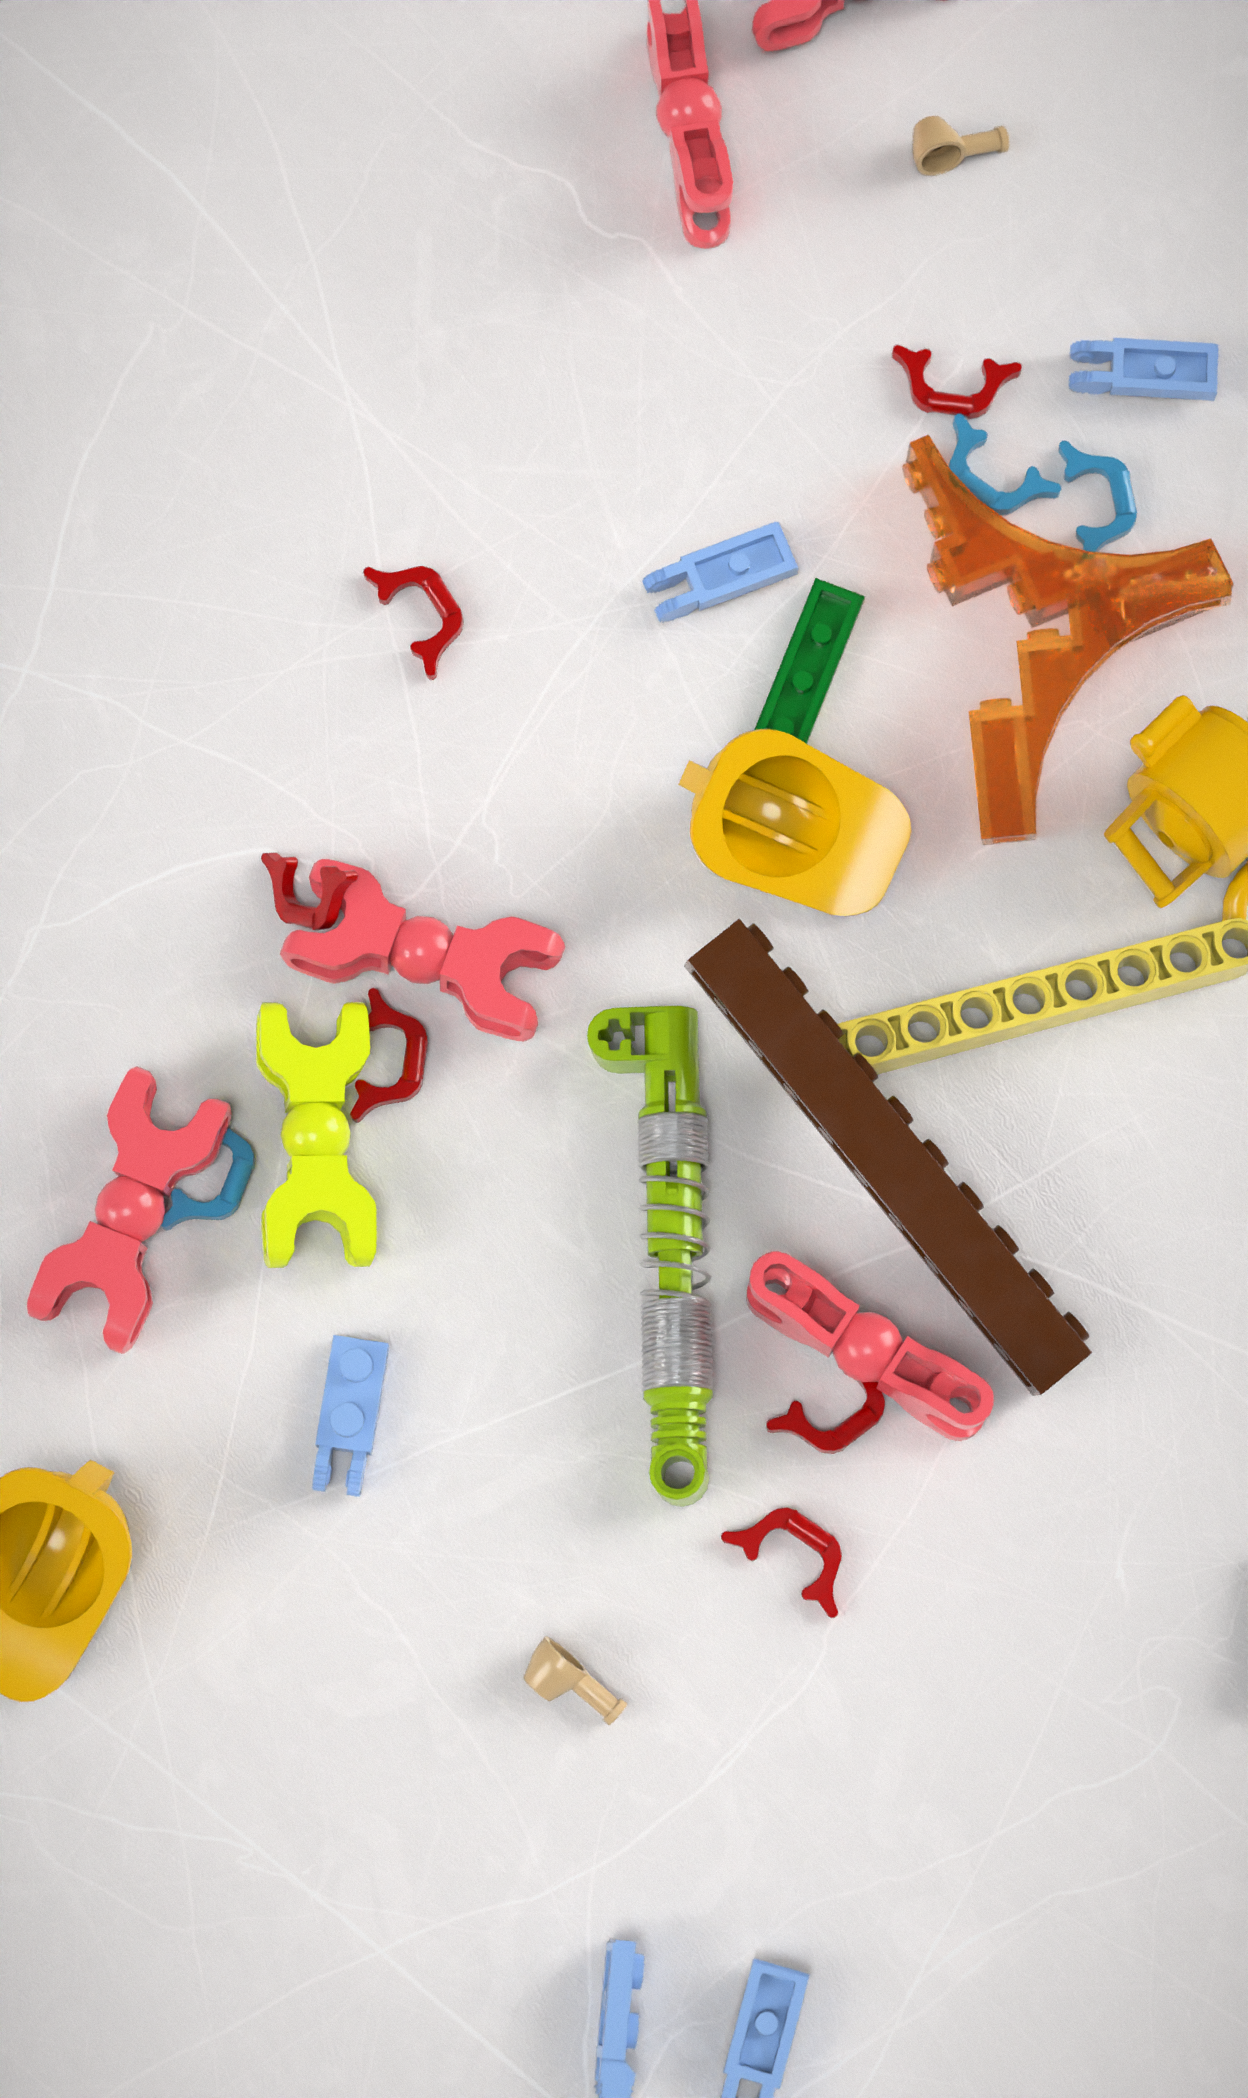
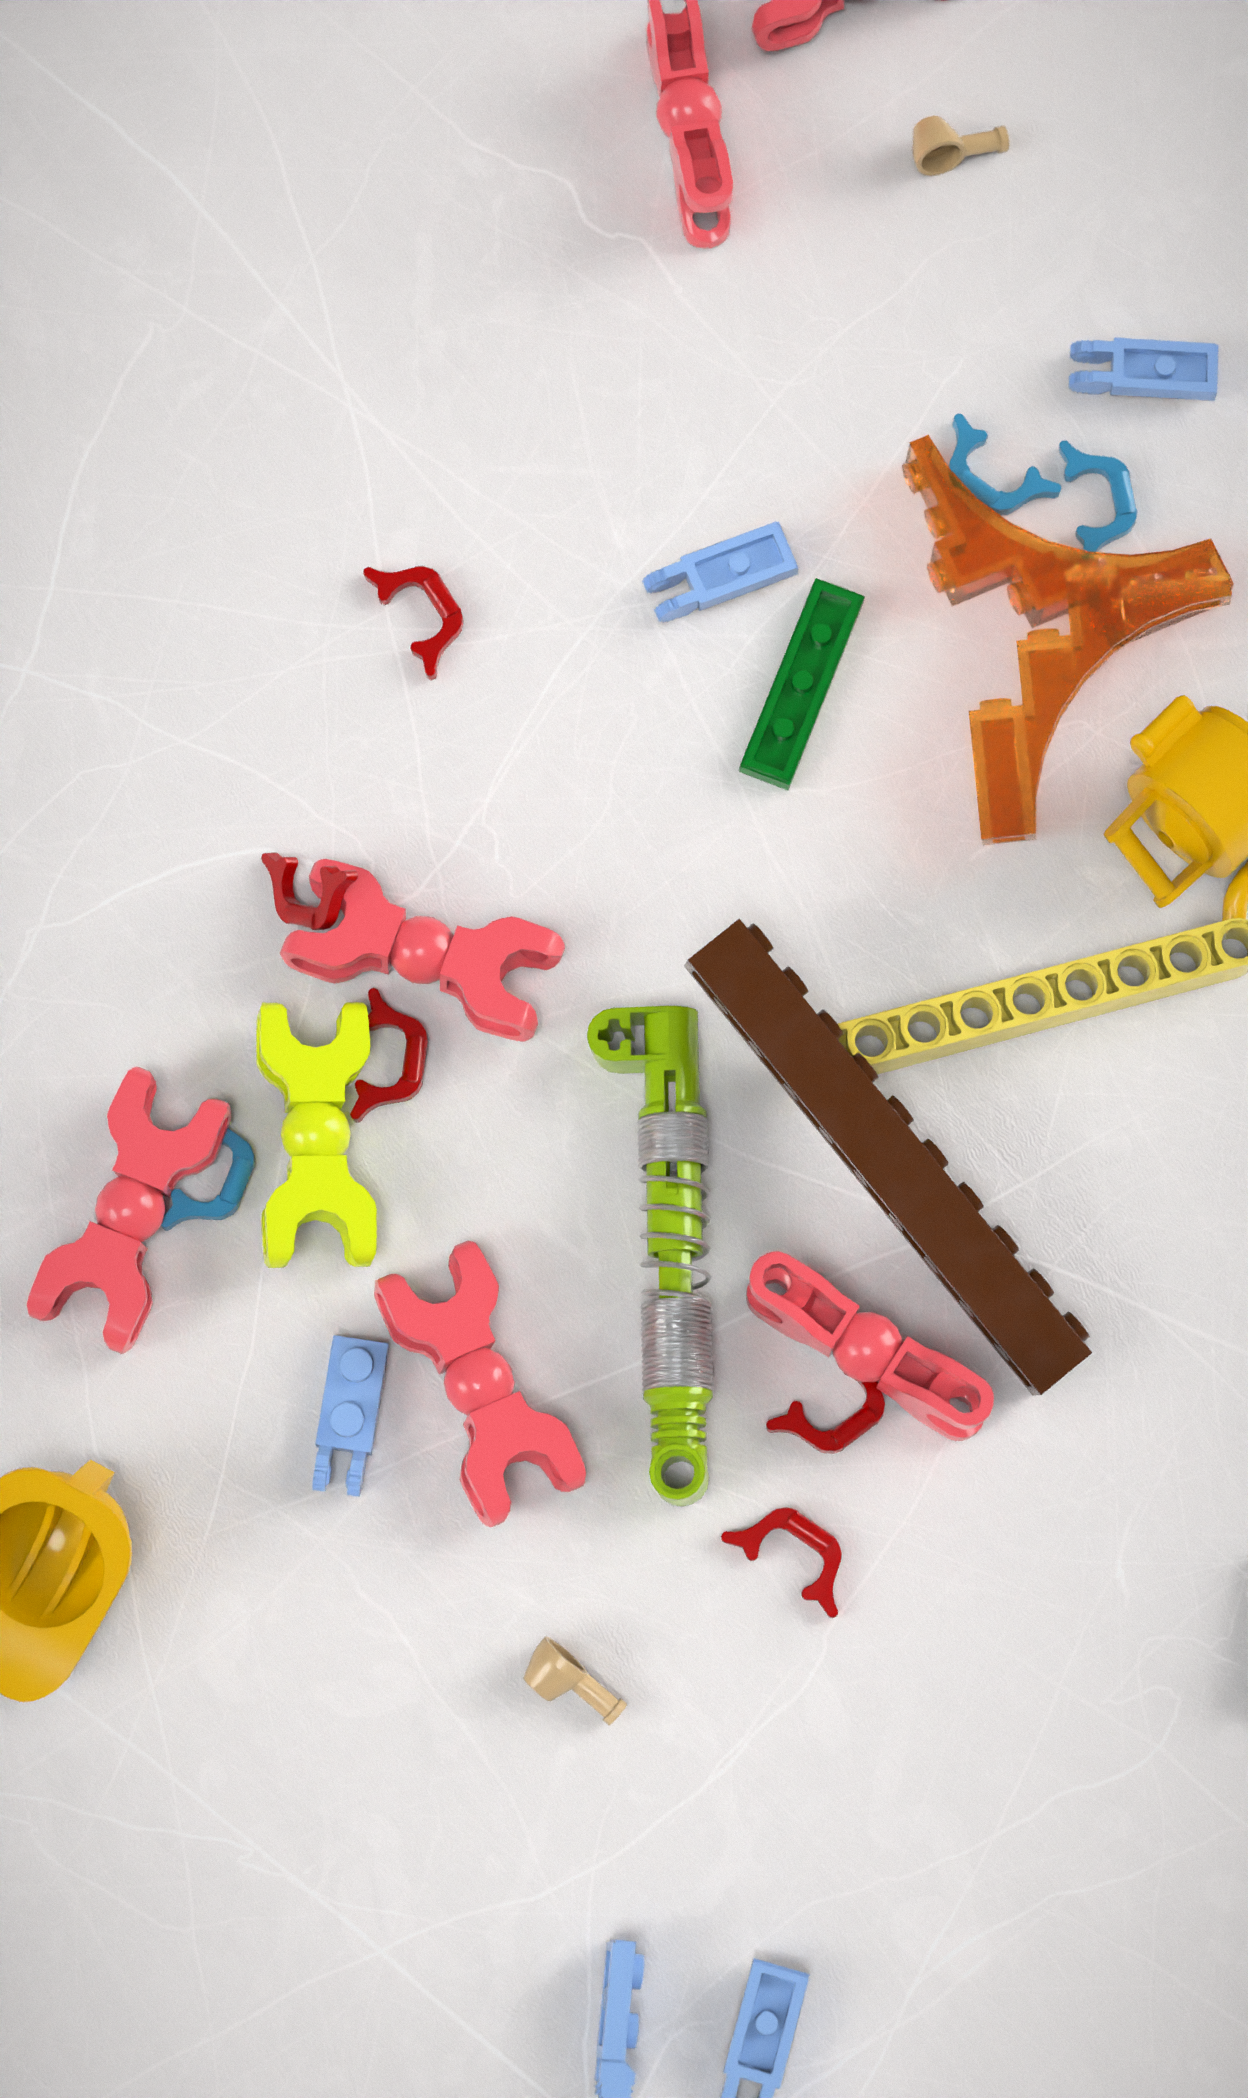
yellow piece [678,729,912,916] -> none
red helmet [892,344,1022,419] -> none
none -> coral piece [374,1240,586,1527]

